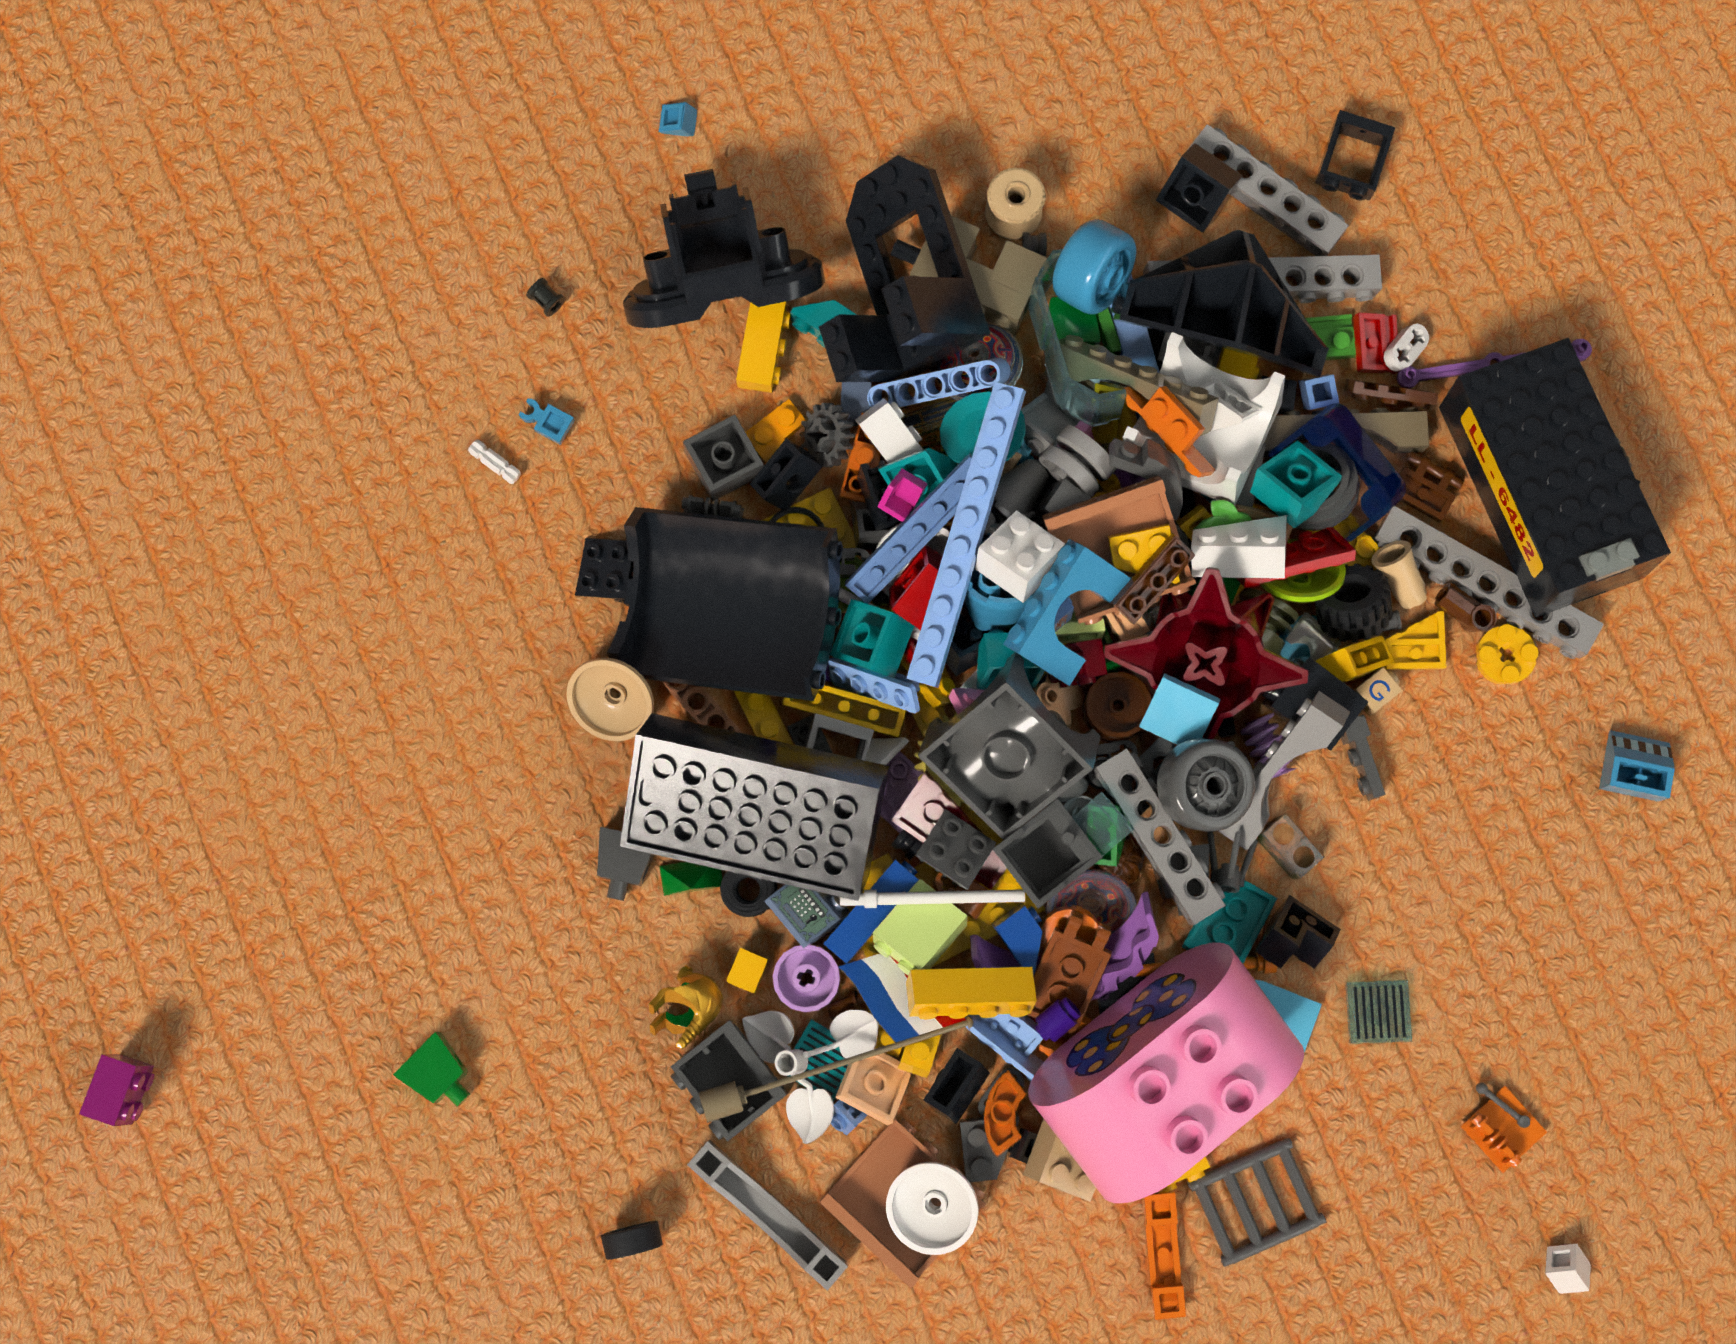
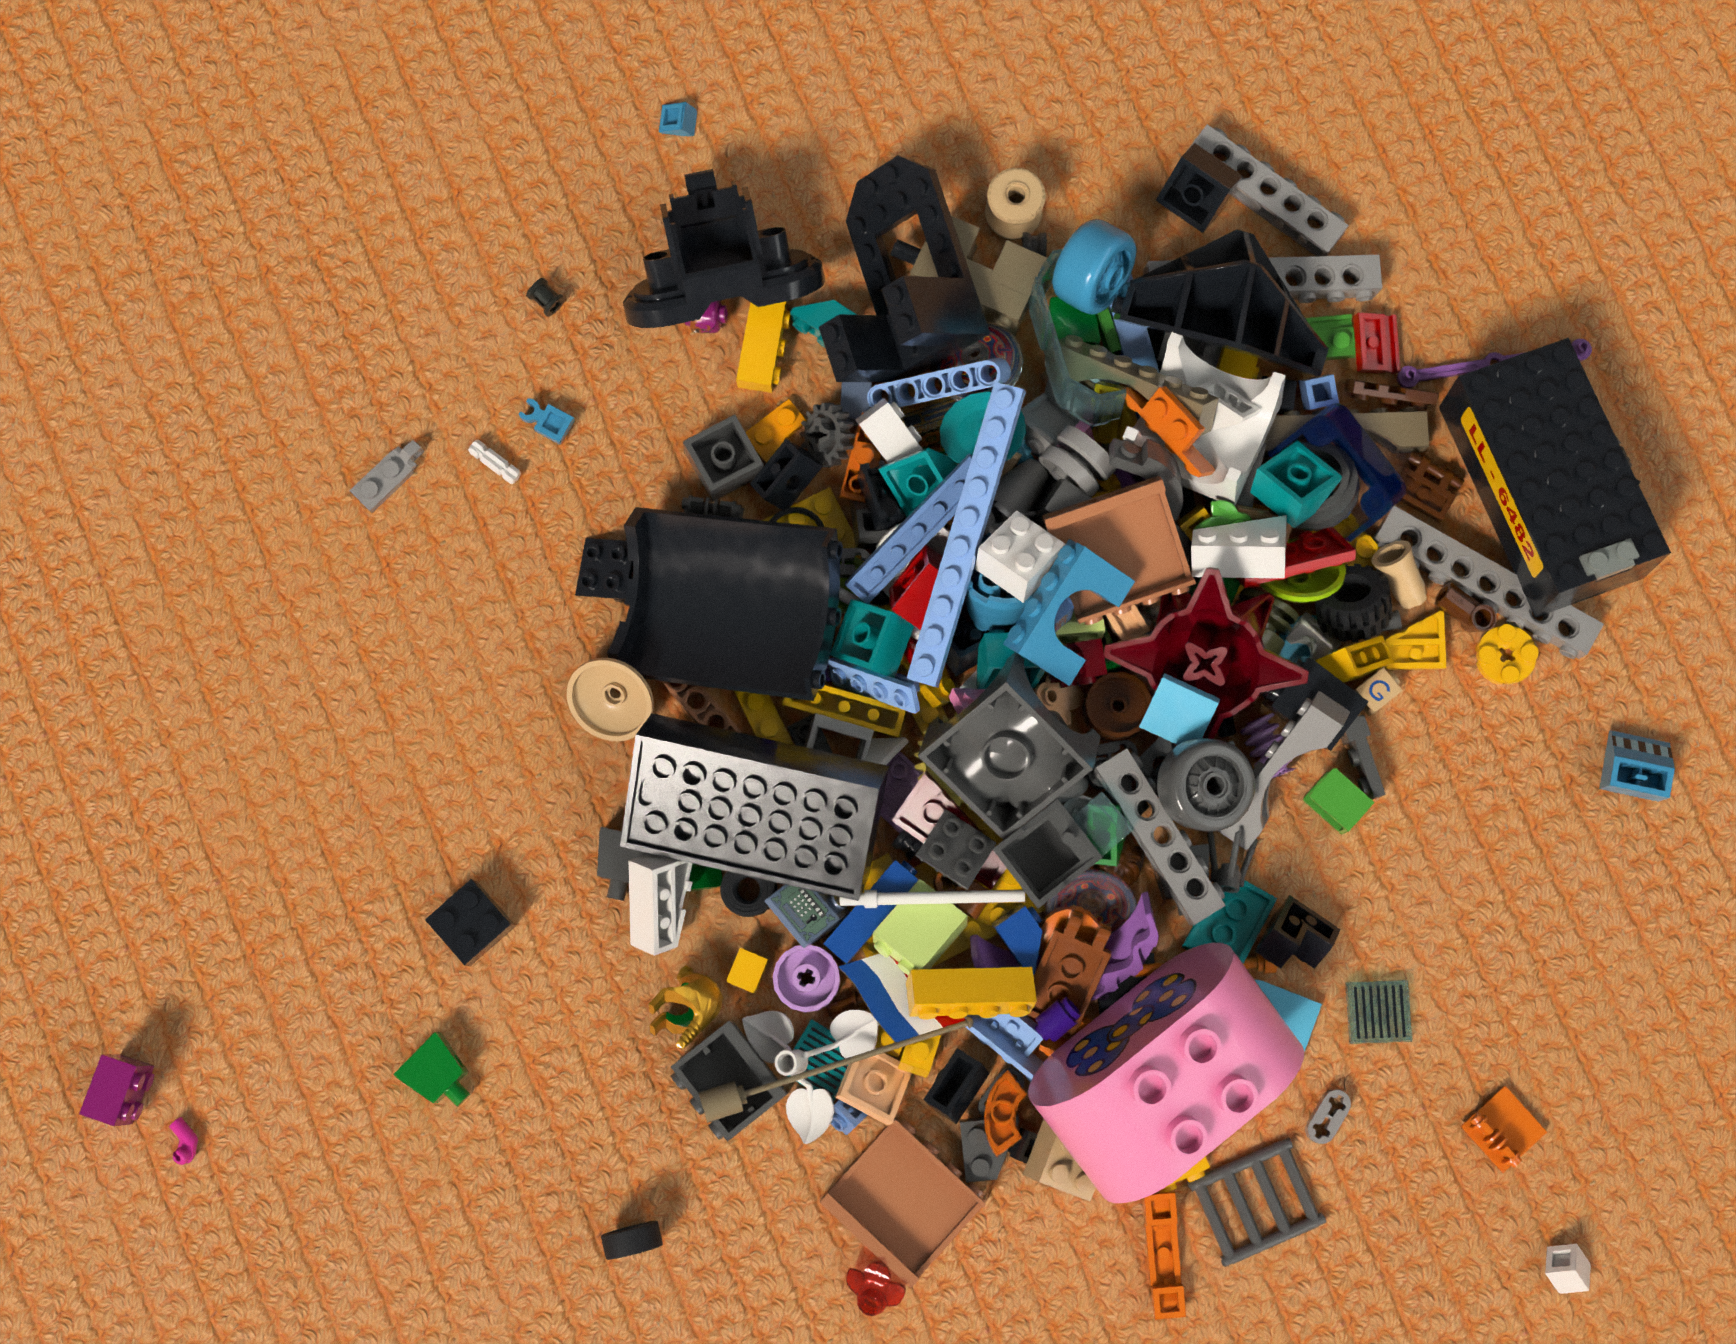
light grey arch [687,1140,848,1291] -> none
dark pink panel [877,468,928,522] -> none
white dish [886,1162,979,1255] -> none
yellow wing [1107,524,1180,584] -> none
reddish brown tile [1110,533,1195,624] -> none
clear piece [1258,814,1324,879] -> none
black window [1315,110,1395,201] -> none
white beam [1384,323,1429,371] -> none
dark grey hinge [1476,1082,1530,1128] -> none
none -> dark pink arm [169,1117,198,1165]
none -> light grey hinge [350,440,424,513]
none -> black brick [425,879,516,966]
none -> white wedge [628,853,693,956]
none -> magenta head [685,300,728,333]
none -> clear red plate [846,1260,906,1316]
none -> bright green piece [1303,768,1375,835]
none -> light grey beam [1305,1090,1351,1144]

